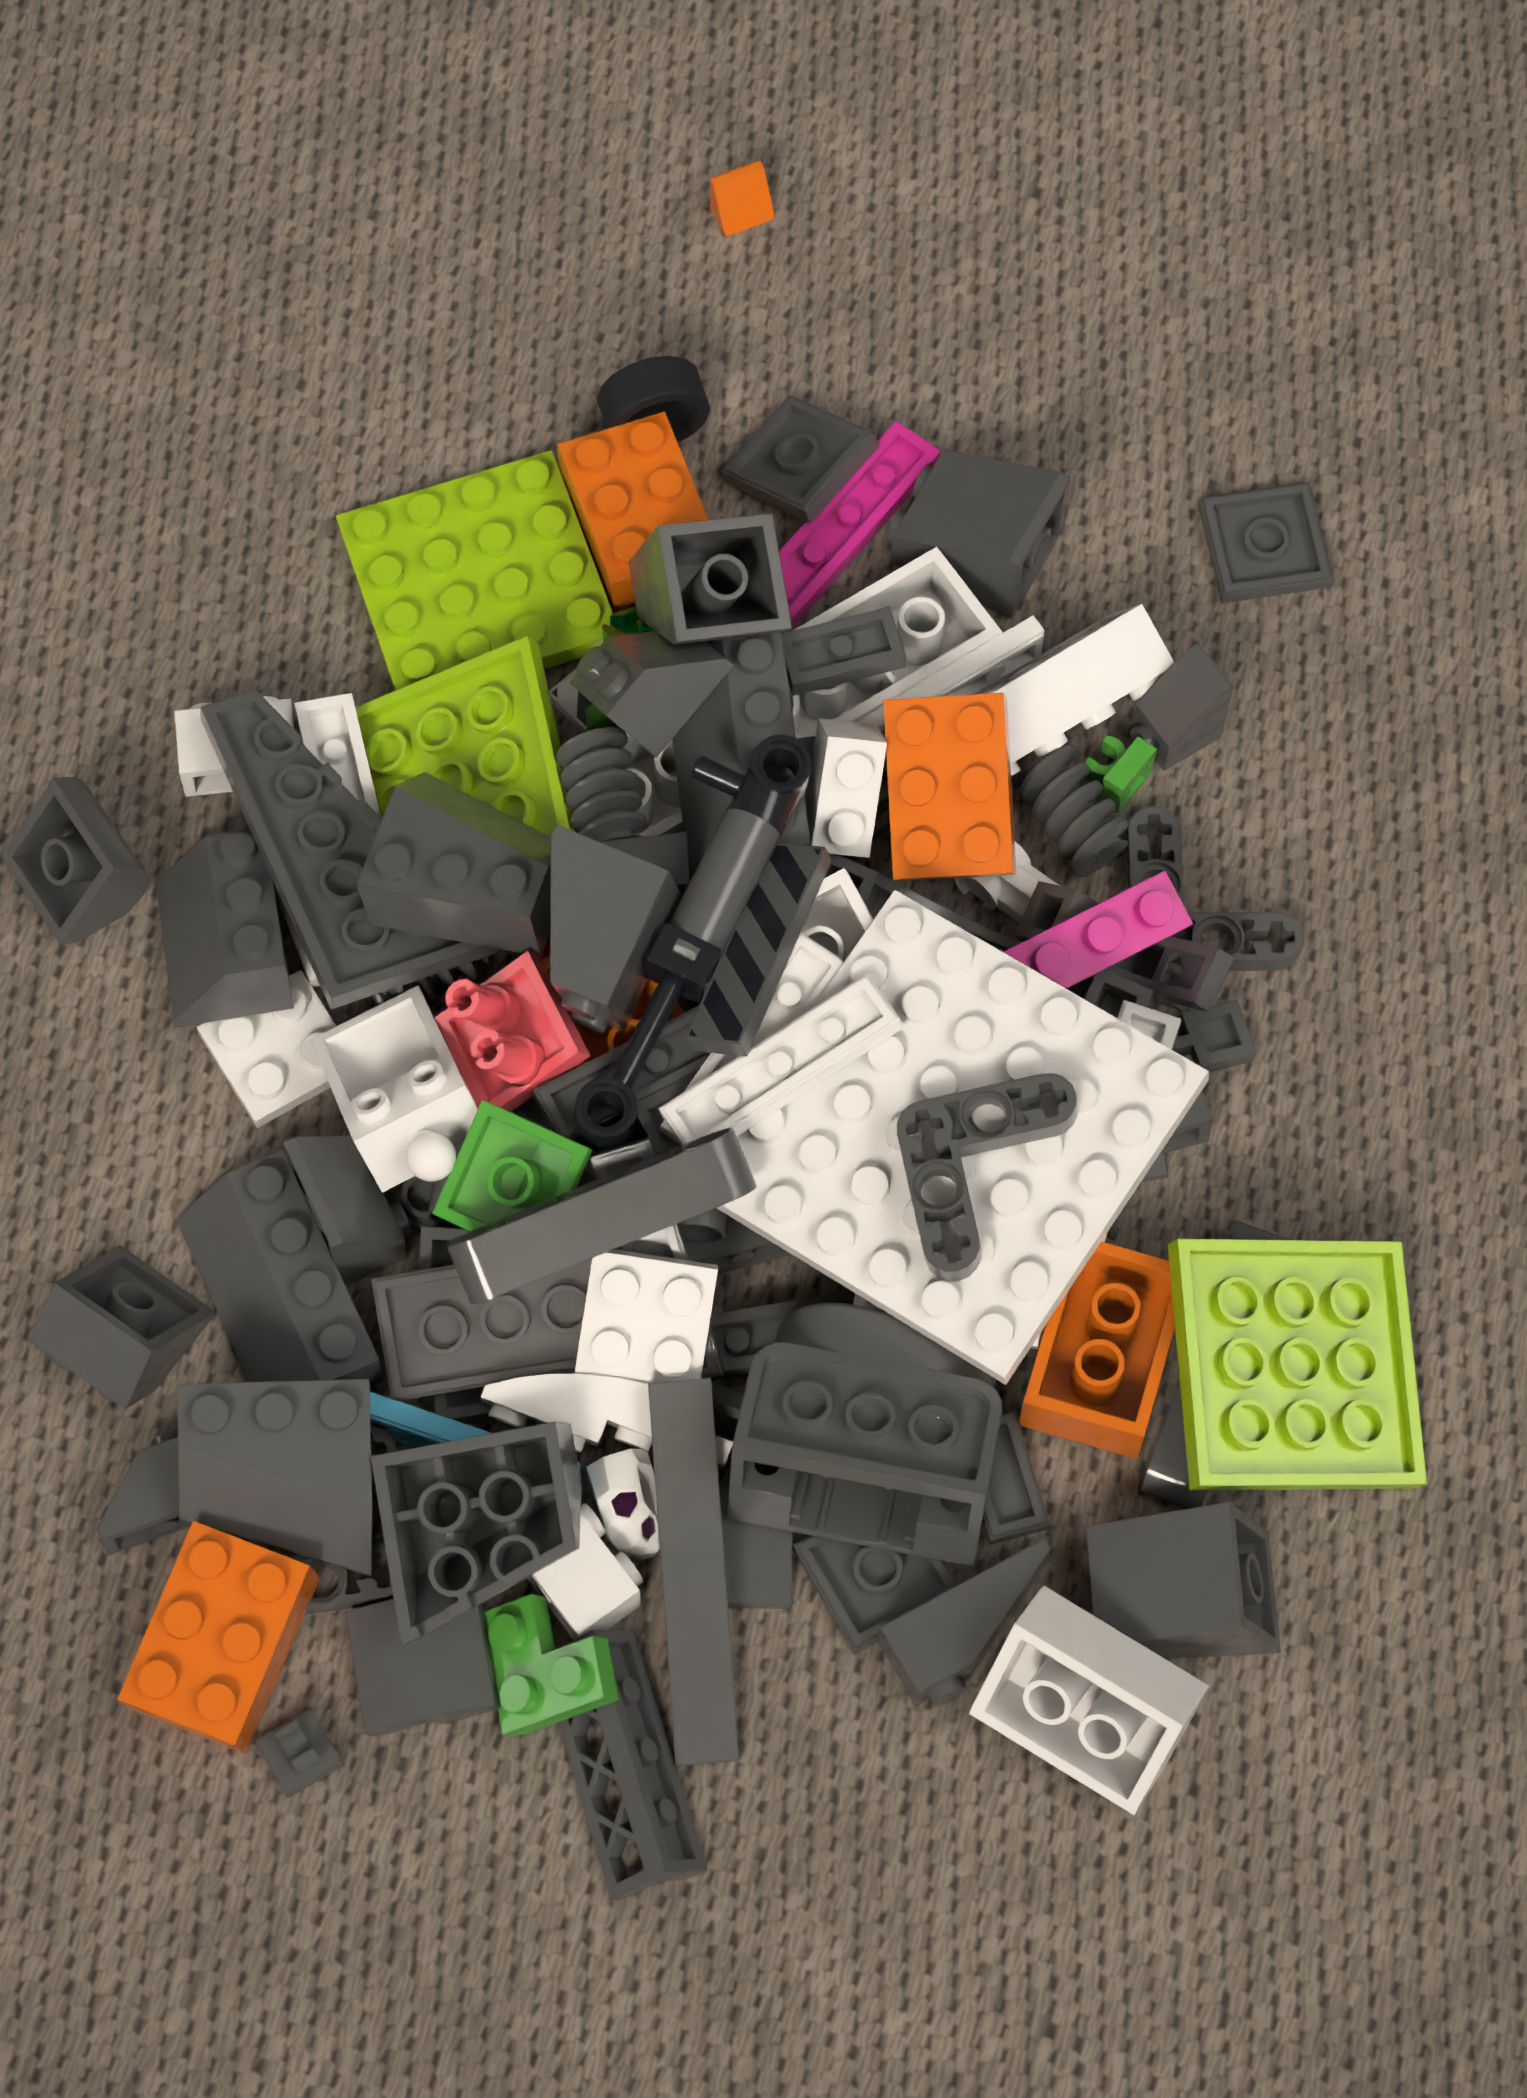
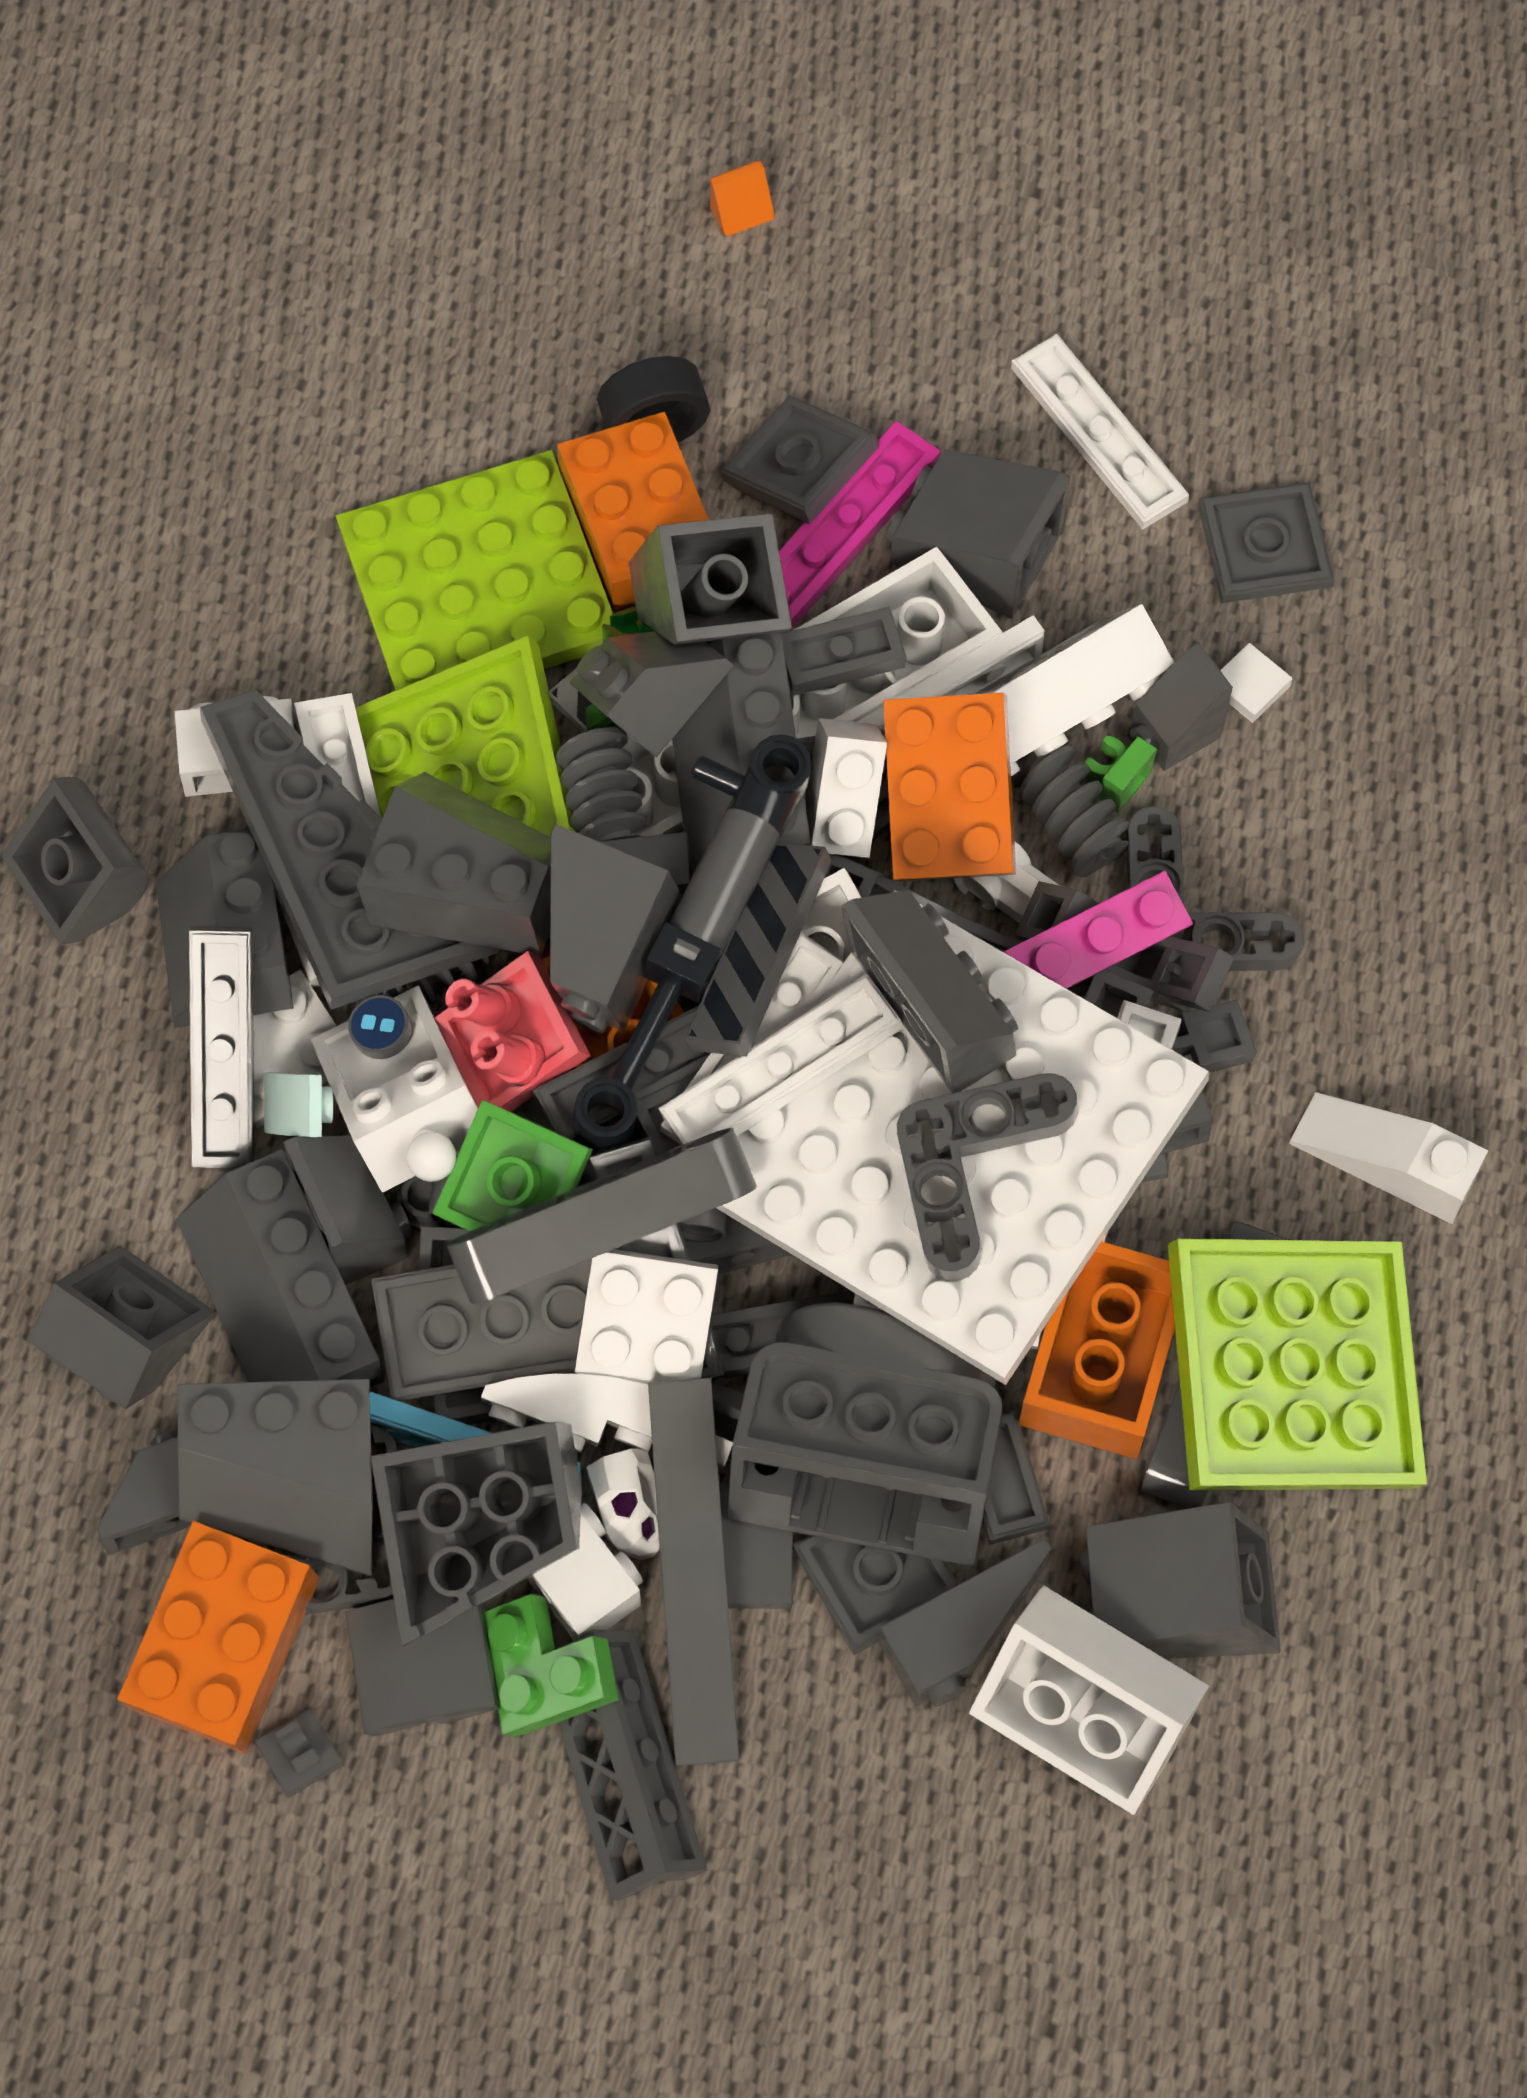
none -> tile [189,926,255,1168]
none -> light aqua slope [264,1072,333,1137]
none -> tile [348,995,412,1059]
none -> dark grey slope [841,890,1018,1094]
none -> white tile [1011,334,1189,530]
none -> white tile [1220,643,1293,723]
none -> white slope [1289,1092,1488,1224]

